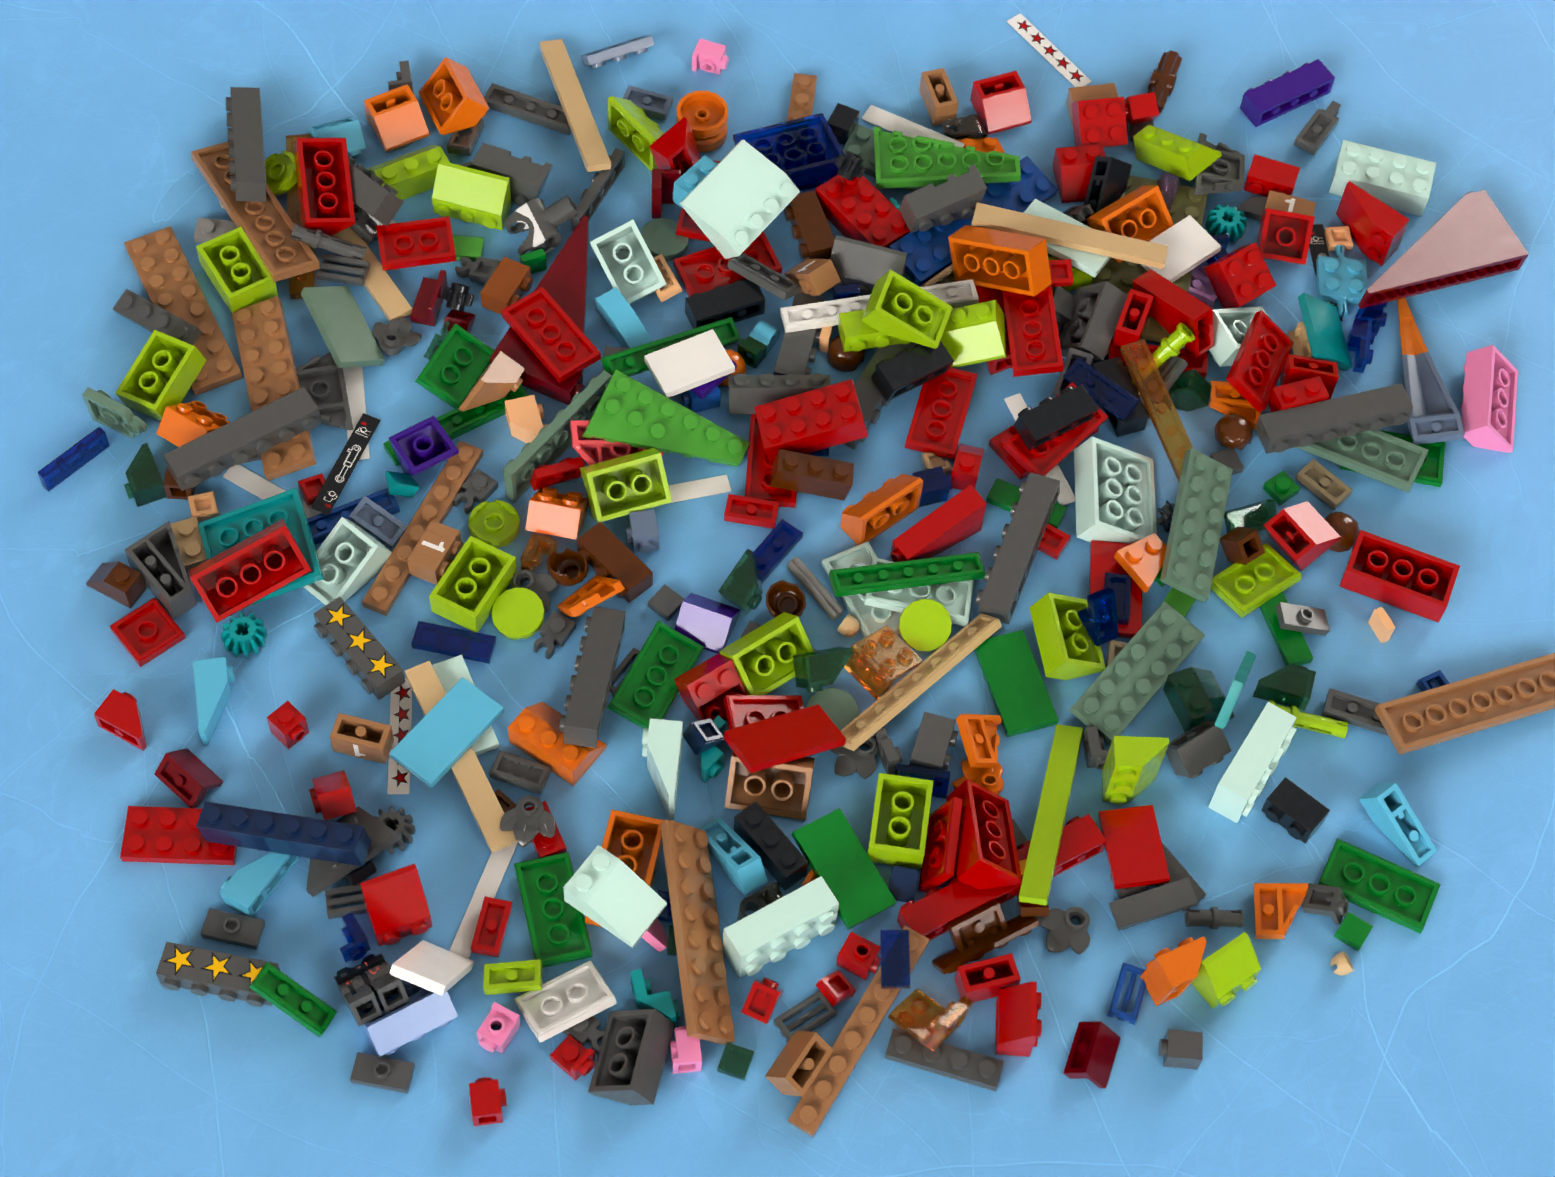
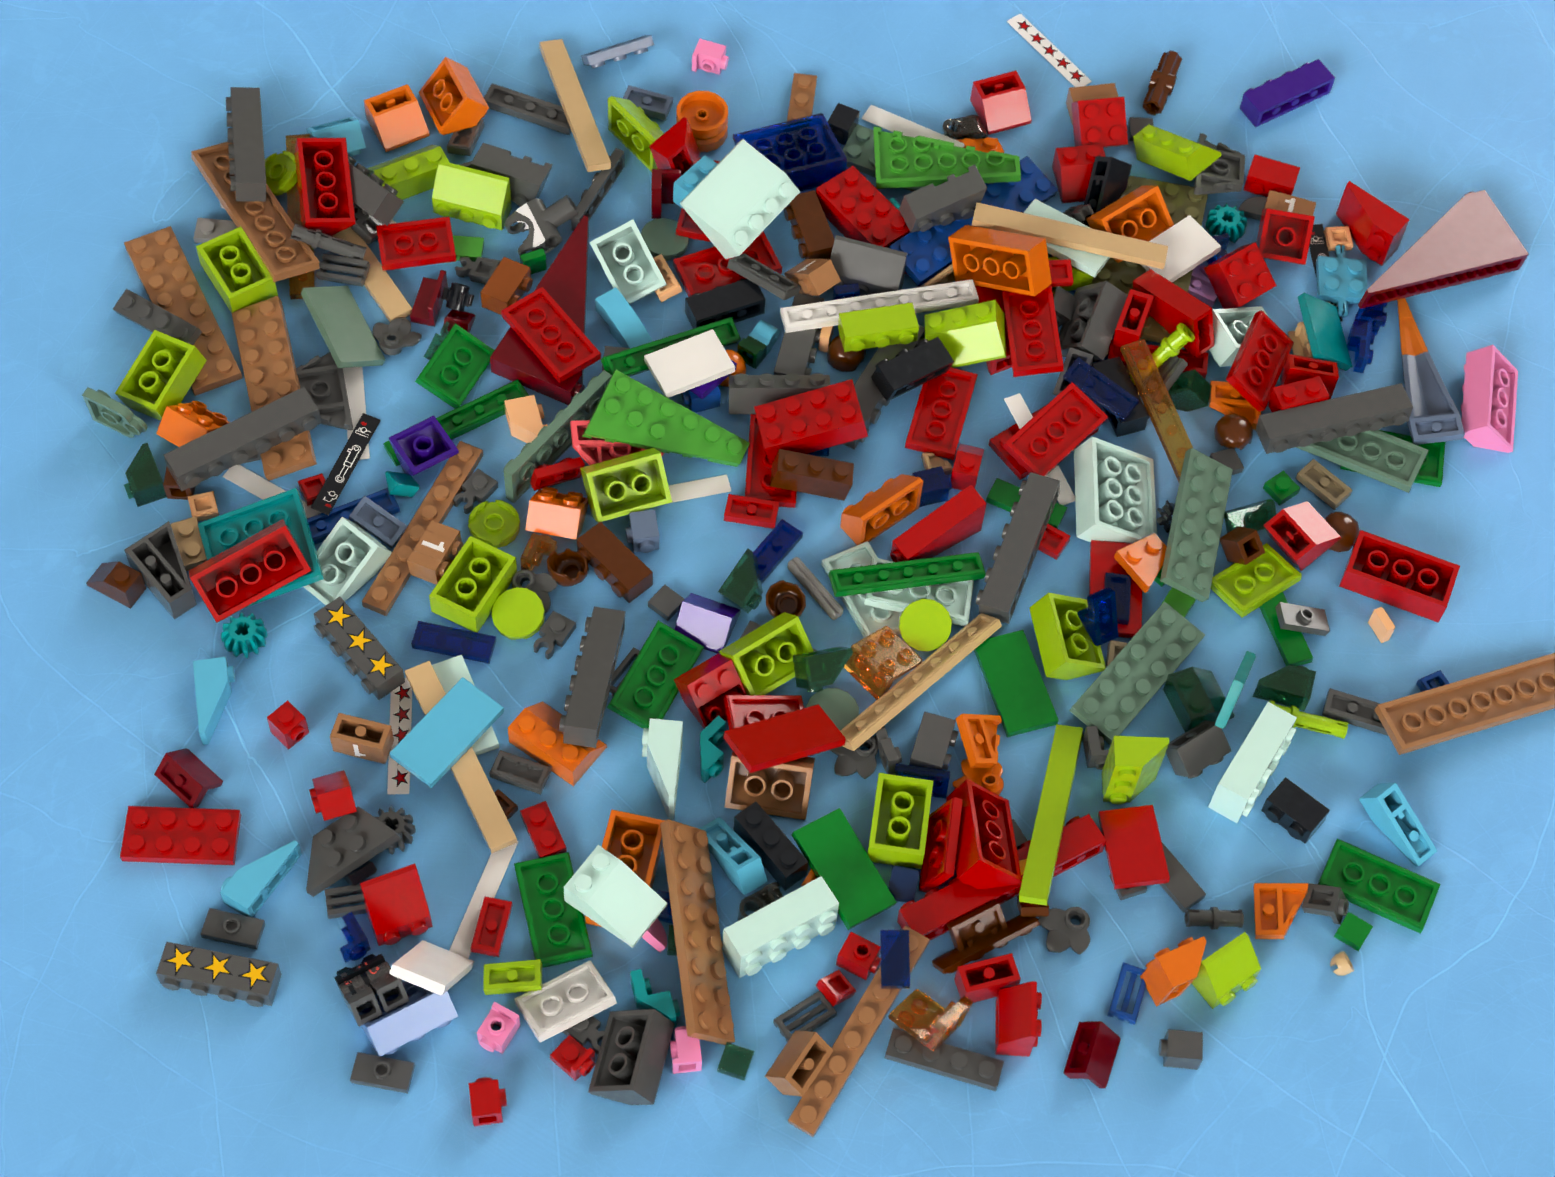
clear blue tile [38,427,110,492] -> none
red slope [94,689,147,751] -> none
red tile [110,597,186,667] -> none
dark blue brick [196,801,372,867] -> none
green tile [249,962,337,1037] -> none
dark grey bracket [388,60,414,94] -> none
medium nougat slope [459,351,525,412] -> none
dark grey plate [500,796,556,847] -> none
orange wing [557,575,625,617] -> none
dark blue slope [683,718,725,755] -> none
red bracket [741,977,784,1024] -> none
black gear [835,151,866,181] -> none
tan hinge [837,614,859,637] -> none
lime slope [861,269,953,349] -> none
medium nougat brick [919,68,958,126] -> none
black brick [1013,384,1098,451] -> none
dark grey tile [1109,877,1198,931] -> none
red brick [1124,92,1160,125] -> none
cone [1157,173,1180,211] -> none
dark grey hinge [1294,101,1341,155] -> none
light aqua brick [1329,140,1436,216] -> none

